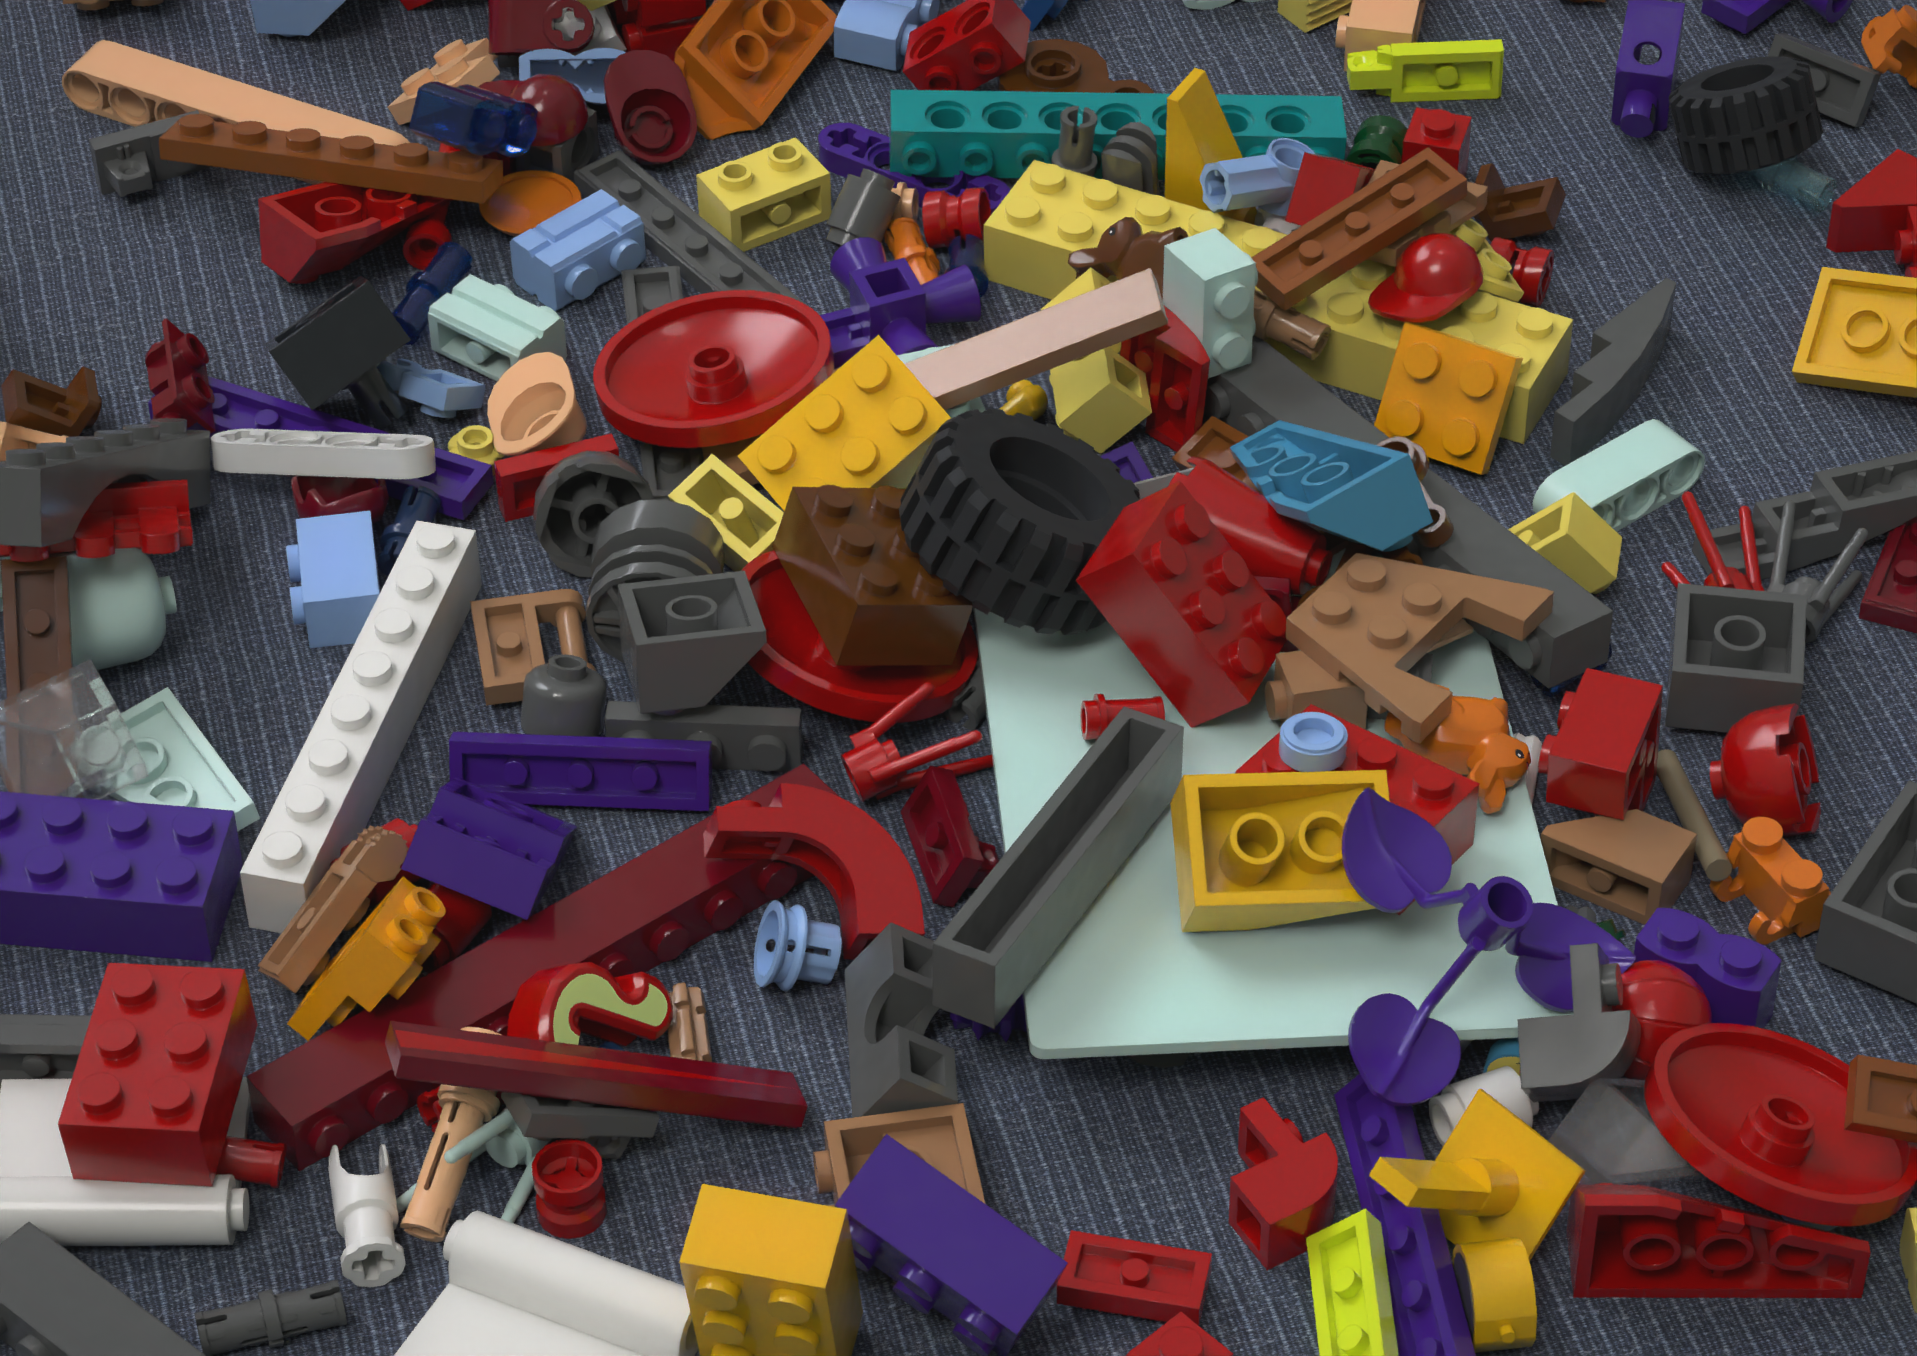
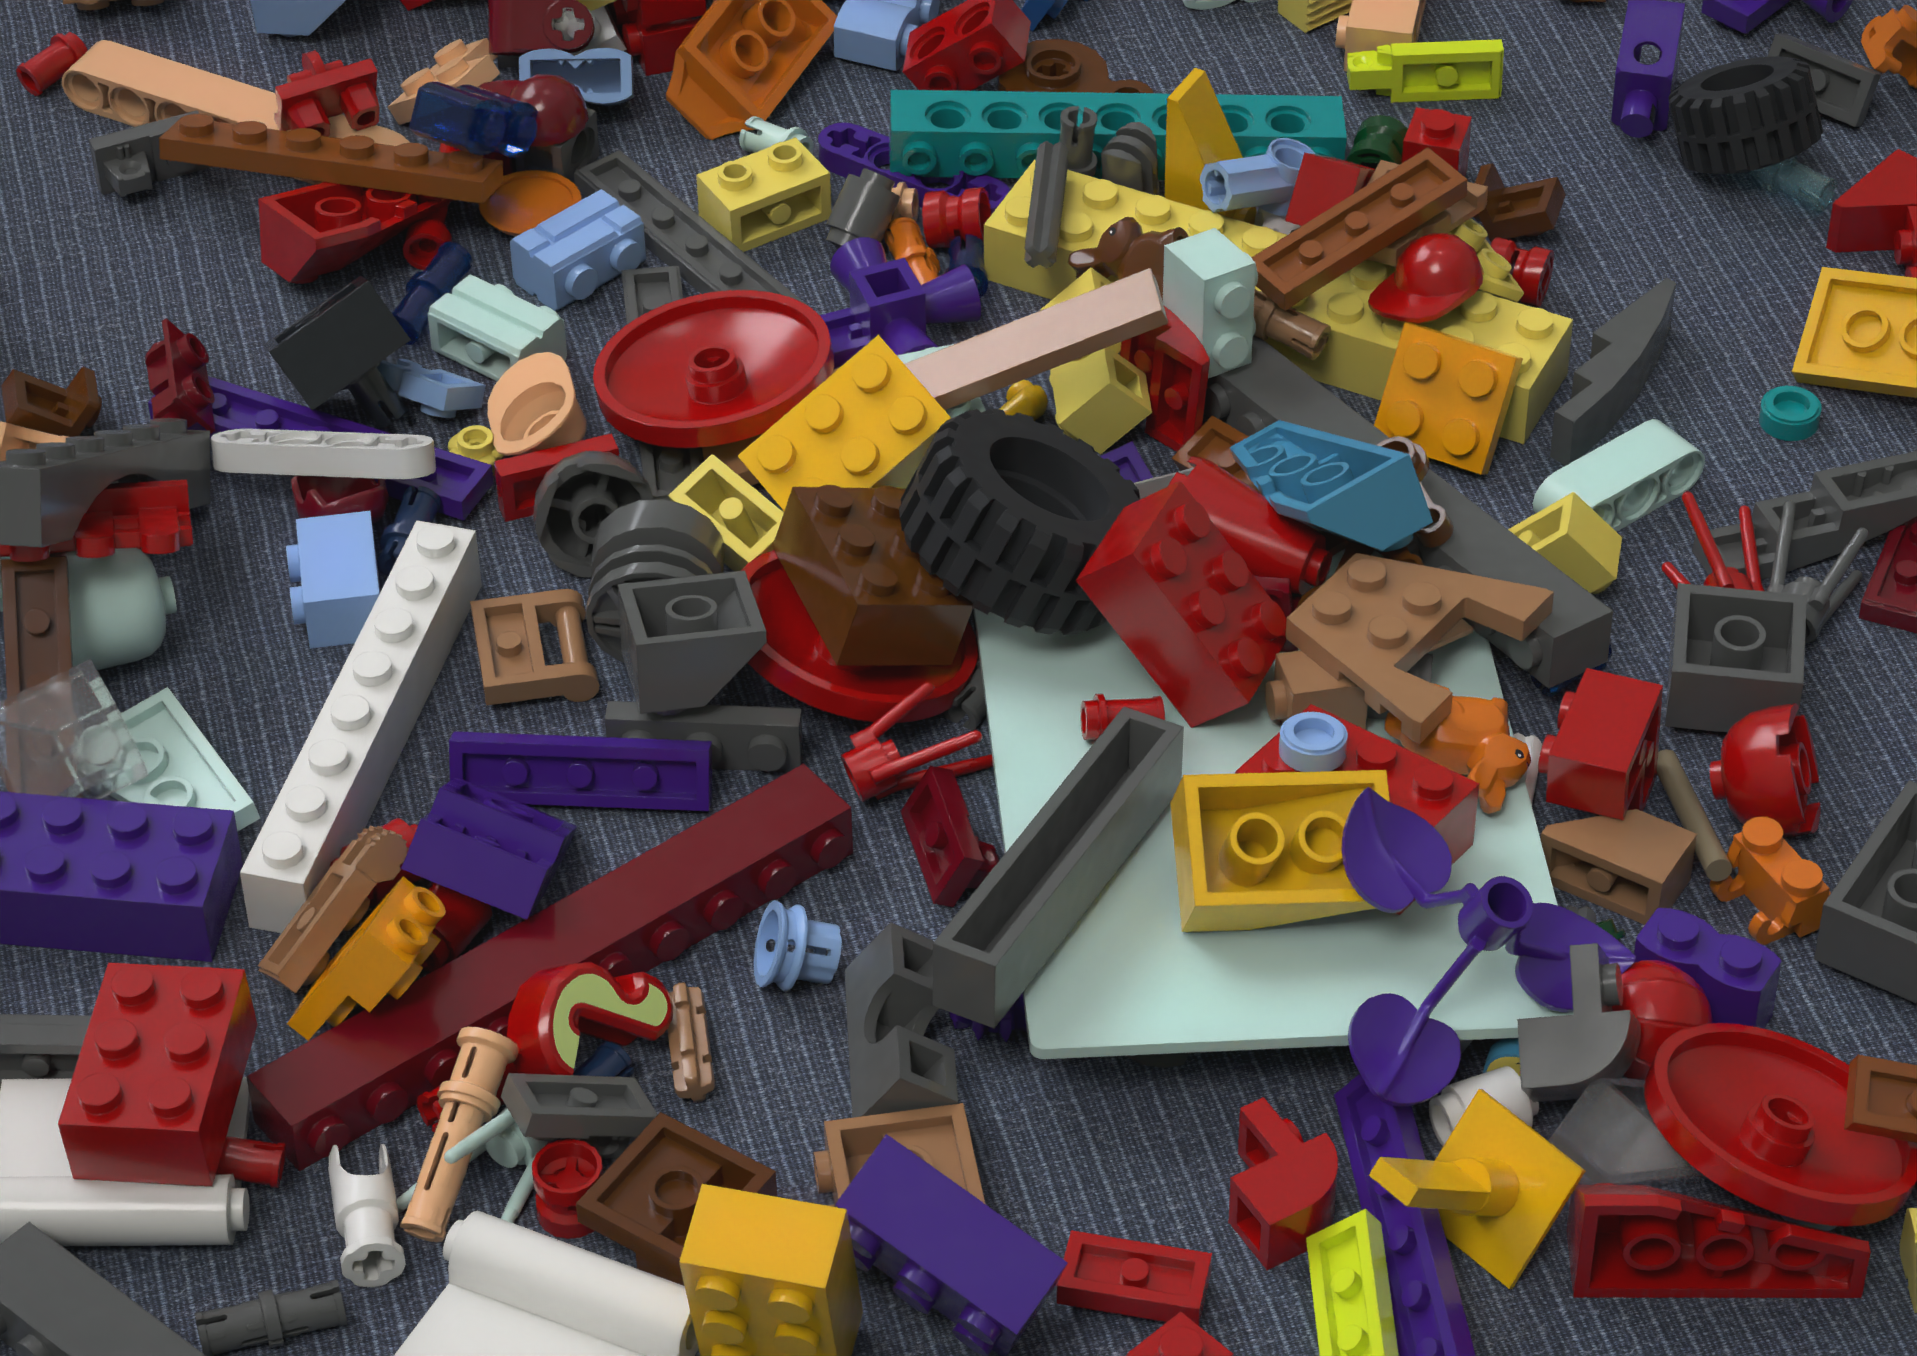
dark red tile [385,1021,808,1128] -> none
dark grey head [521,654,606,737] -> none
dark red cap [603,50,697,167] -> none
red arch [703,783,925,960] -> none
yellow piece [1453,1237,1537,1353] -> none
none -> red pin [16,32,88,96]
none -> red hips [274,50,380,137]
none -> reddish brown plate [576,1112,777,1286]
none -> light aqua pin [739,116,814,155]
none -> dark grey axle [1024,141,1068,268]
none -> teal tile [1759,386,1822,441]

